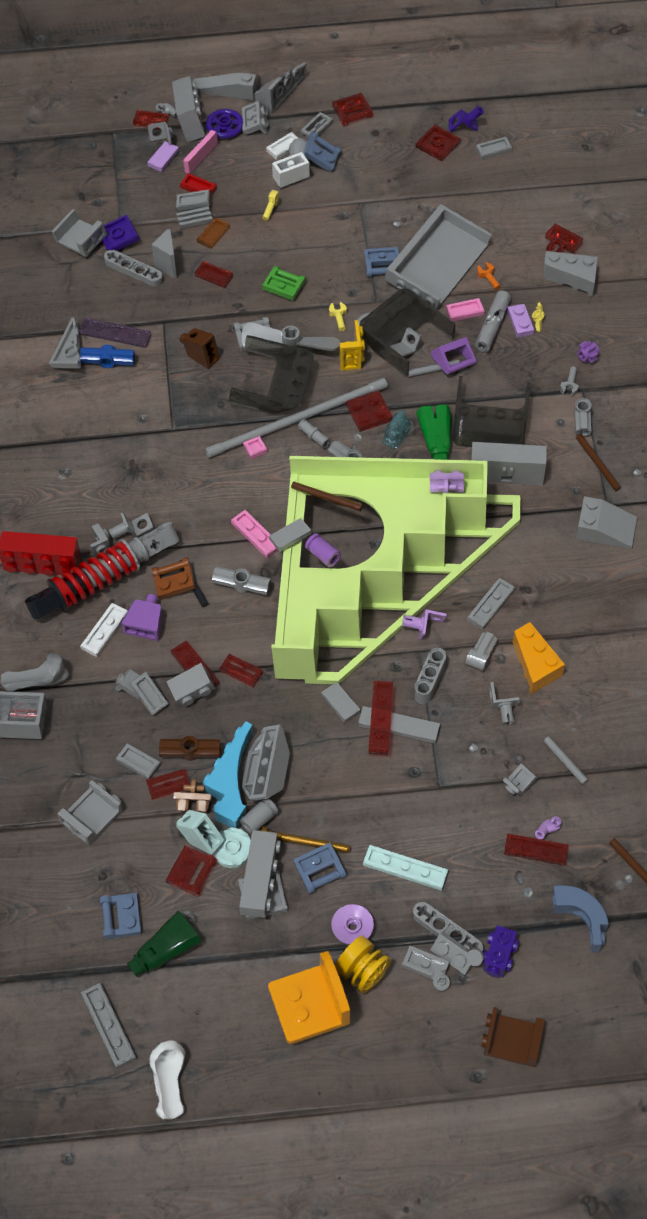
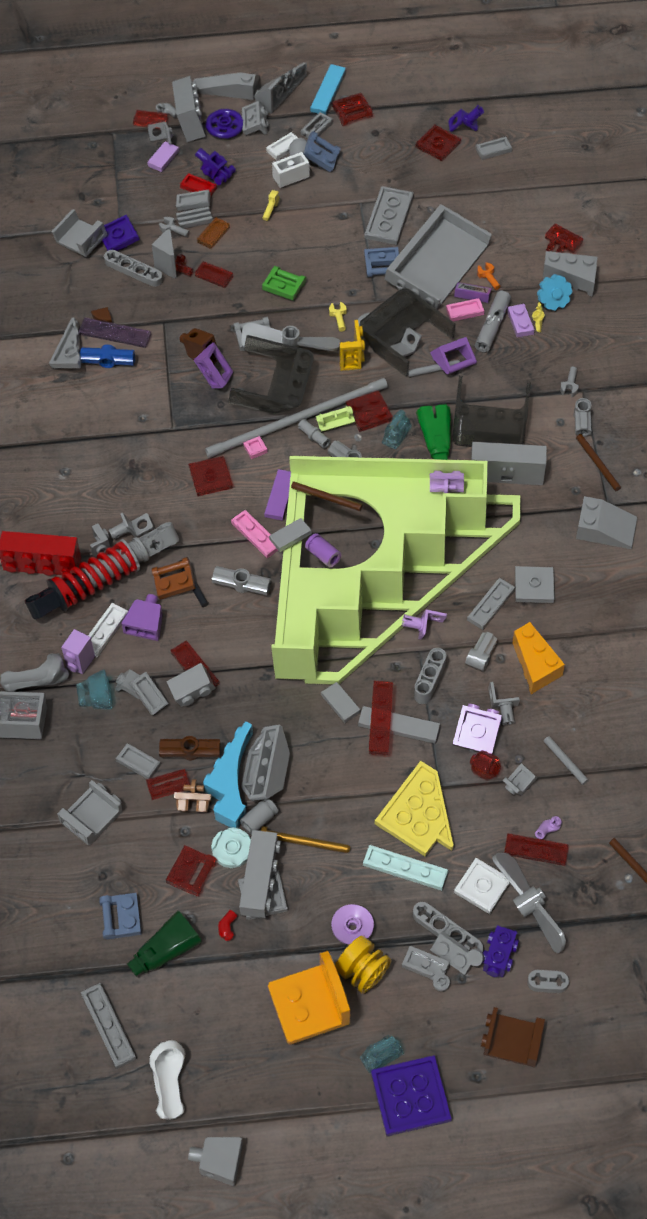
light aqua torso [176,810,224,855] -> none
bright pink tile [183,130,218,174] -> none
clear red tile [219,654,263,688] -> none
sand blue plate [293,842,346,894] -> none
sand blue arch [552,886,608,952] -> none
medium lavender gear [577,341,599,363] -> none
none -> lavender brick [61,629,95,674]
none -> clear light blue piece [76,670,113,709]
none -> reddish brown tile [91,307,112,324]
none -> light grey bar [159,217,190,237]
none -> clear red arm [175,254,193,276]
none -> clear red plate [188,456,233,496]
none -> light grey torso [188,1137,243,1186]
none -> medium lavender tile [194,343,233,388]
none -> dark purple piece [195,148,236,185]
none -> red arm [218,910,238,941]
none -> medium lavender tile [265,469,291,521]
none -> medium azure tile [310,64,346,115]
none -> yellowish green hinge [316,406,355,432]
none -> clear light blue piece [360,1035,404,1073]
none -> light grey tile [364,186,414,245]
none -> dark purple plate [371,1055,451,1137]
none -> light yellow wing [375,761,453,857]
none -> plate [453,704,502,755]
none -> medium lavender slope [454,282,491,303]
none -> white plate [454,858,510,914]
none -> clear red head [470,750,501,780]
none -> light grey piece [492,853,566,953]
none -> light grey plate [515,566,554,603]
none -> light grey beam [527,970,569,993]
none -> medium azure plant [537,274,572,310]

